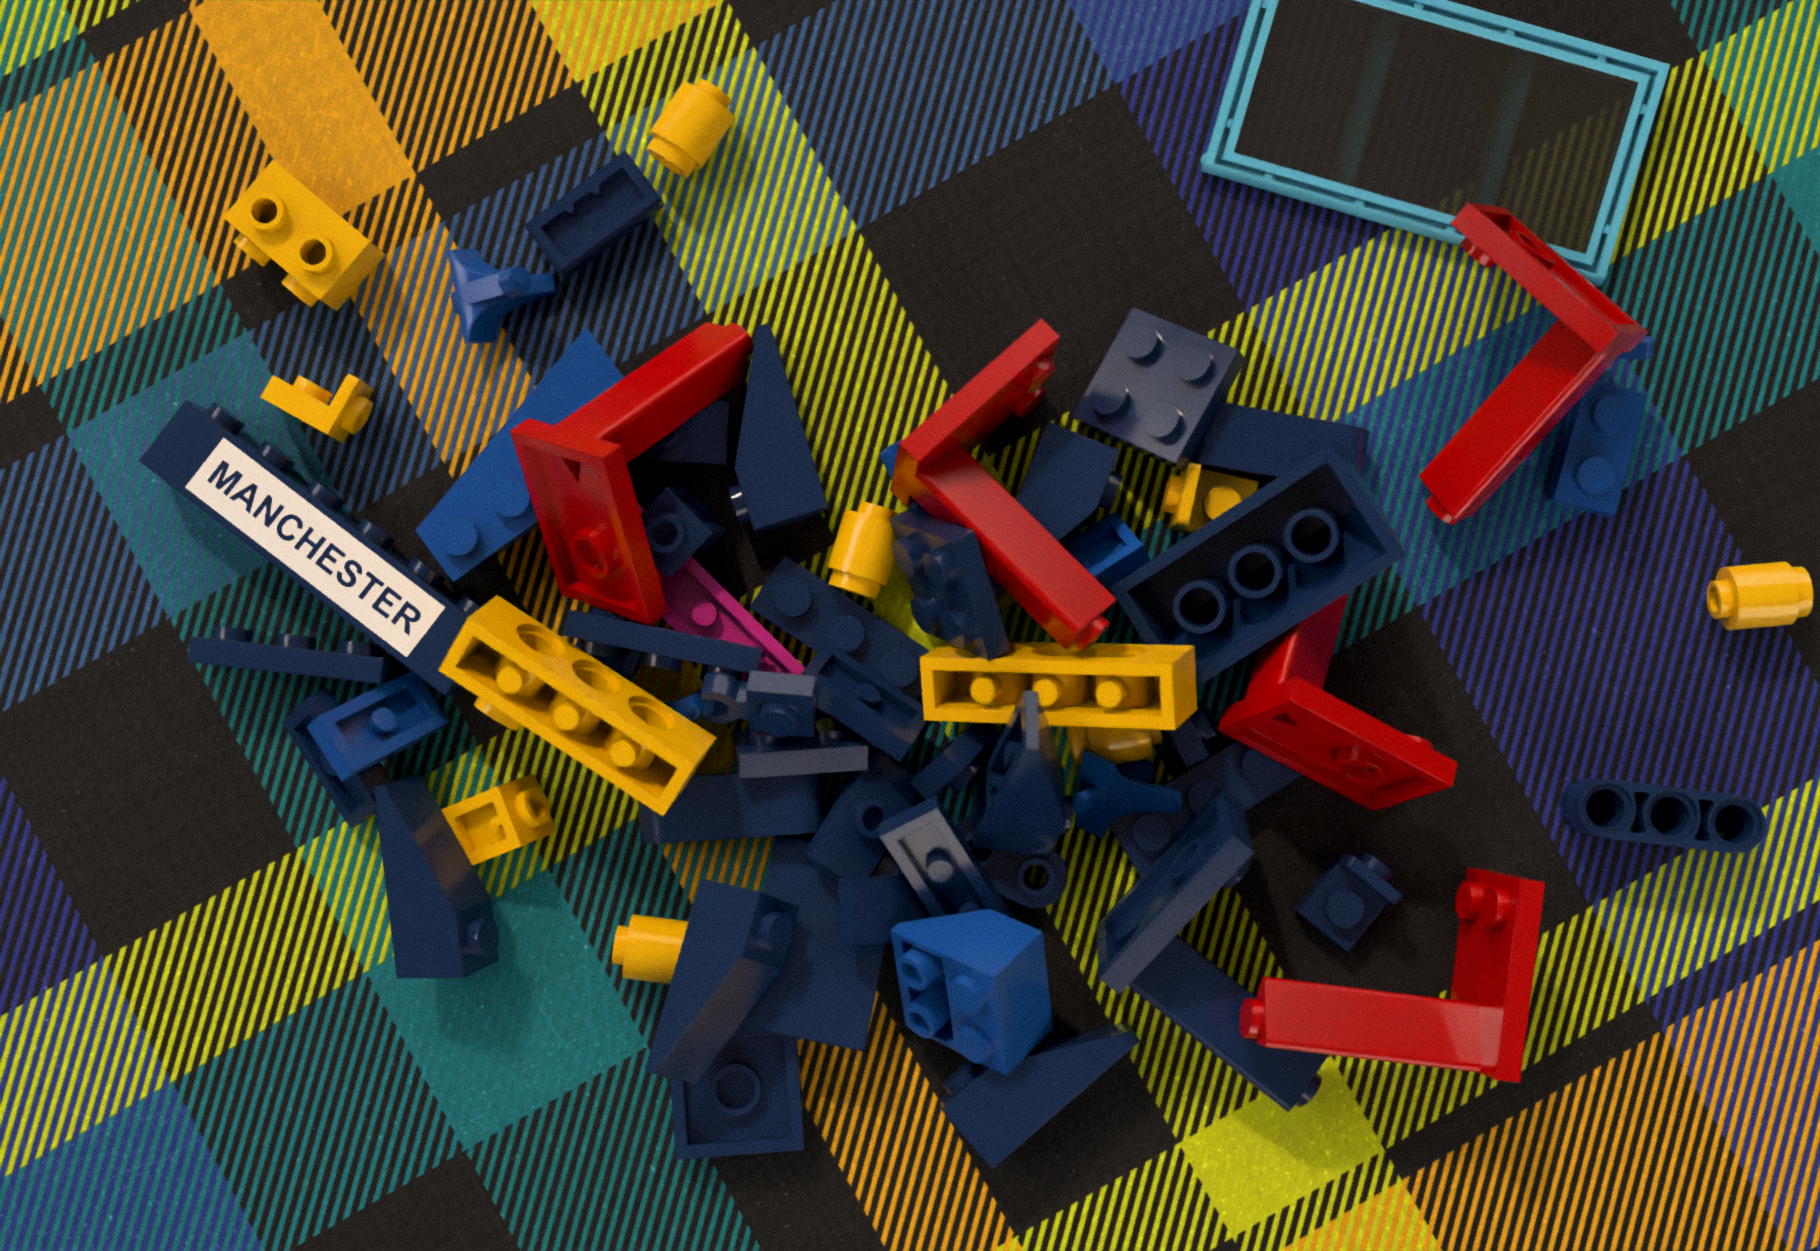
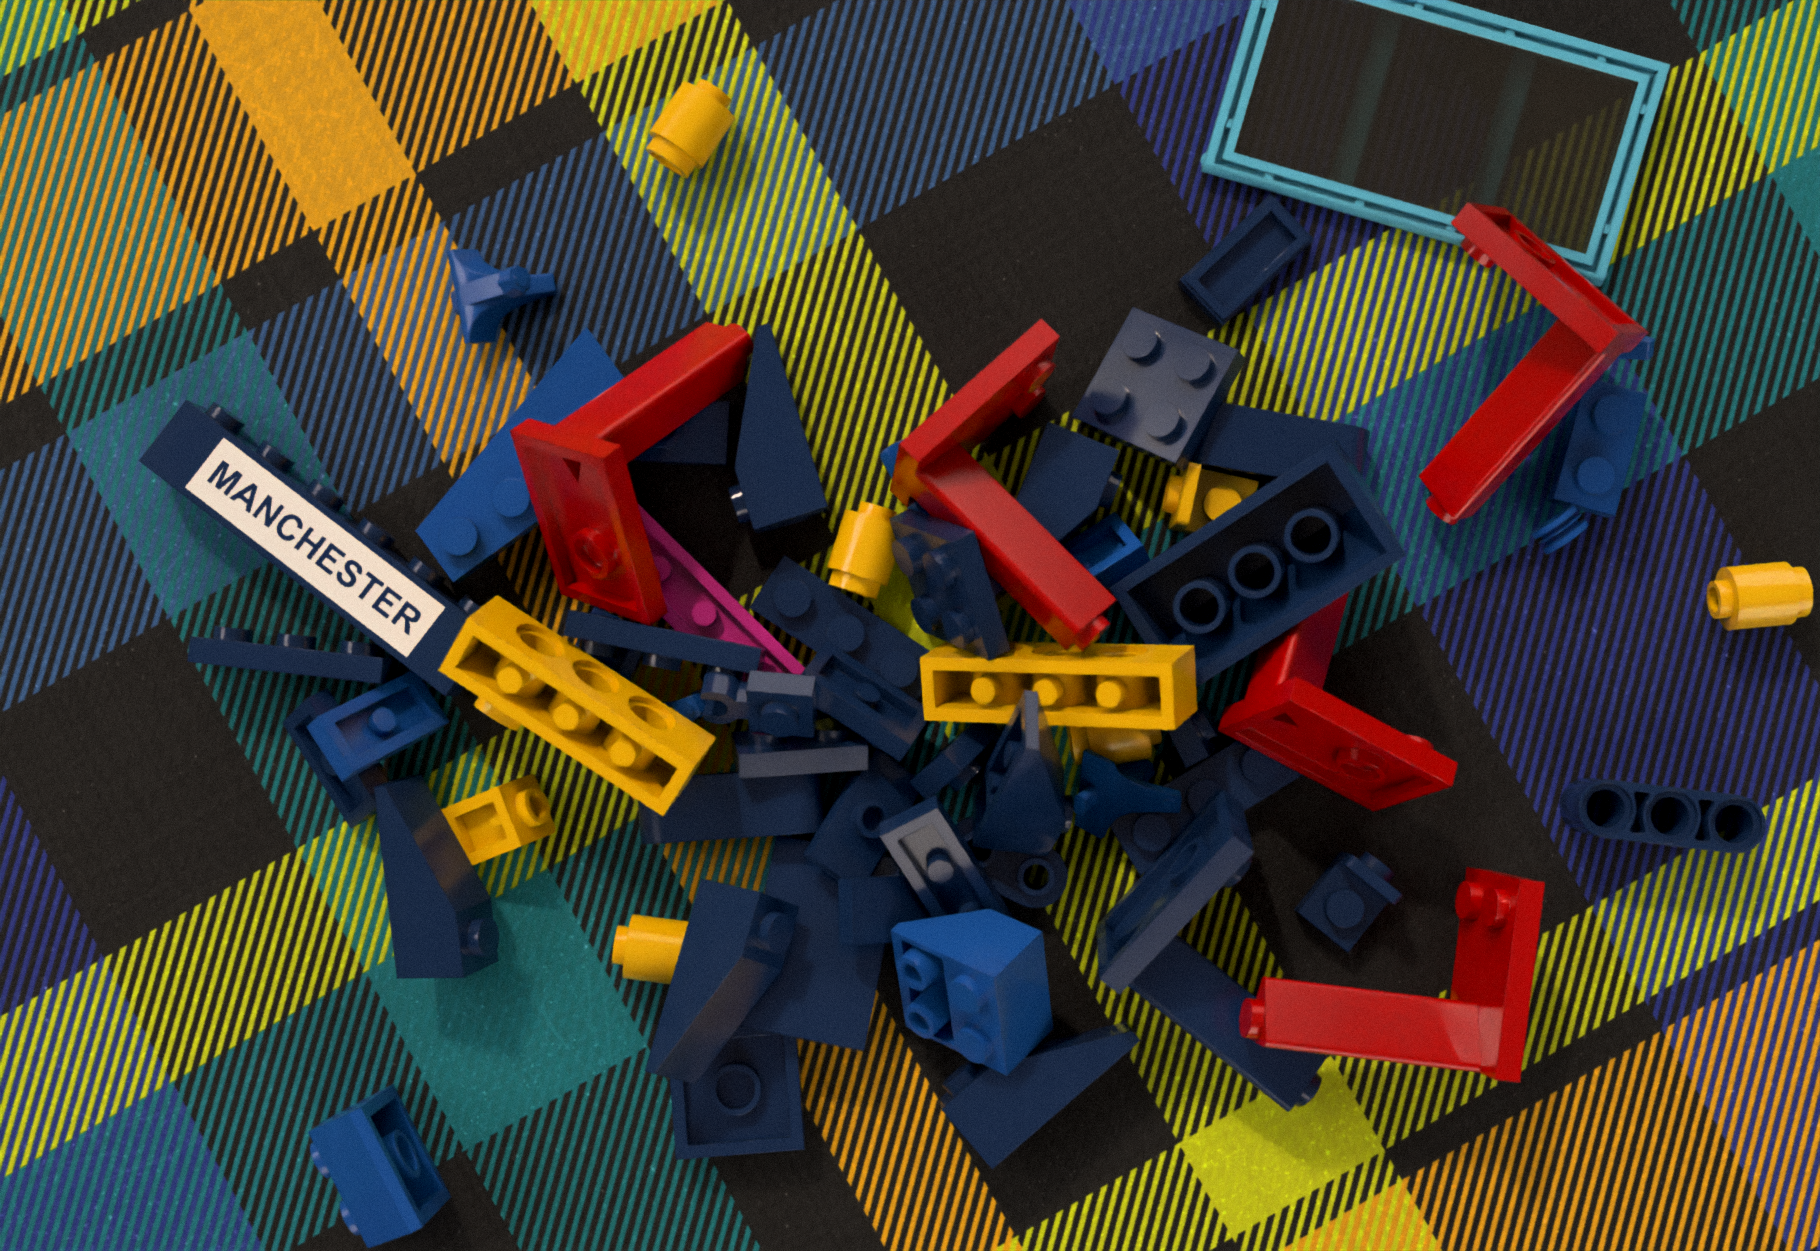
yellow brick [223,159,386,311] -> none
yellow bracket [260,374,373,443] -> none
dark blue plate [524,150,666,280] -> none
dark blue bracket [641,485,729,576] -> none
none -> blue slope [308,1084,451,1248]
none -> dark blue tile [1177,194,1314,329]
none -> blue piece [1531,504,1589,554]

